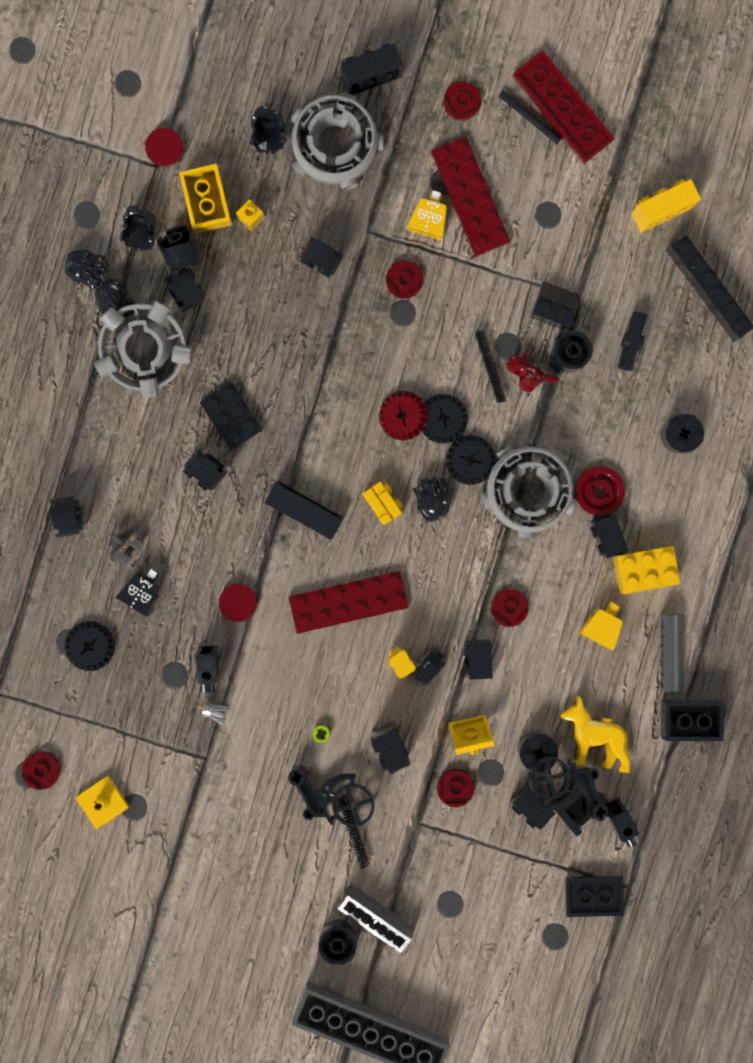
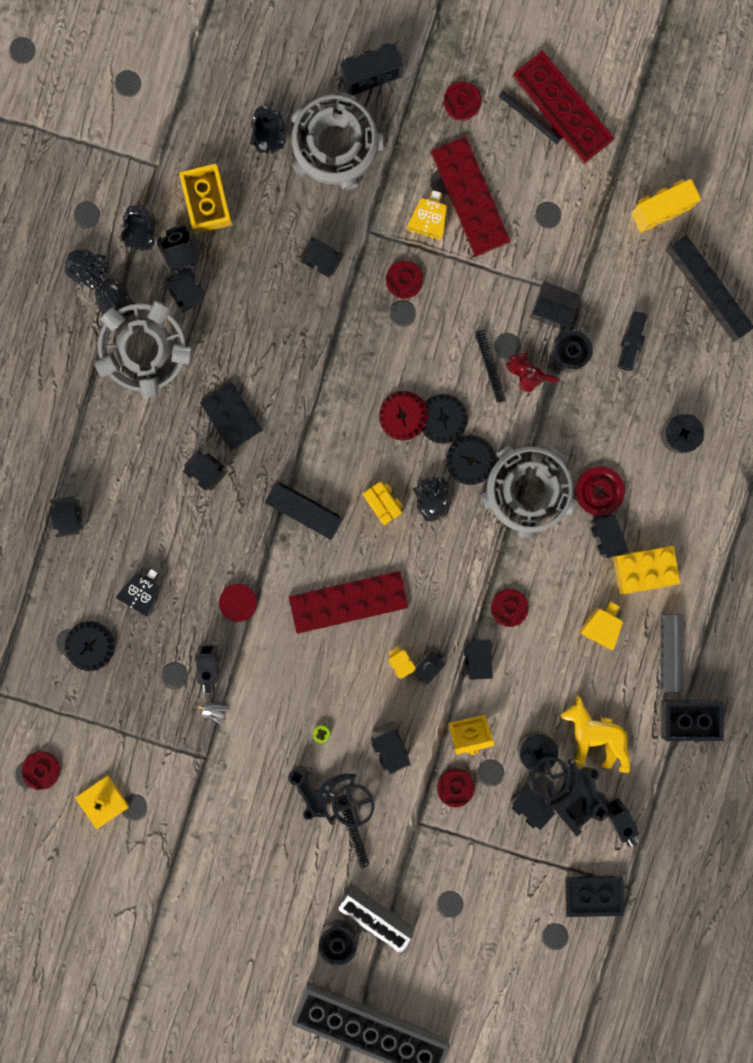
dark grey hips [109,528,144,564] -> none
dark red tile [145,128,184,167] -> none
yellow brick [236,199,265,231] -> none

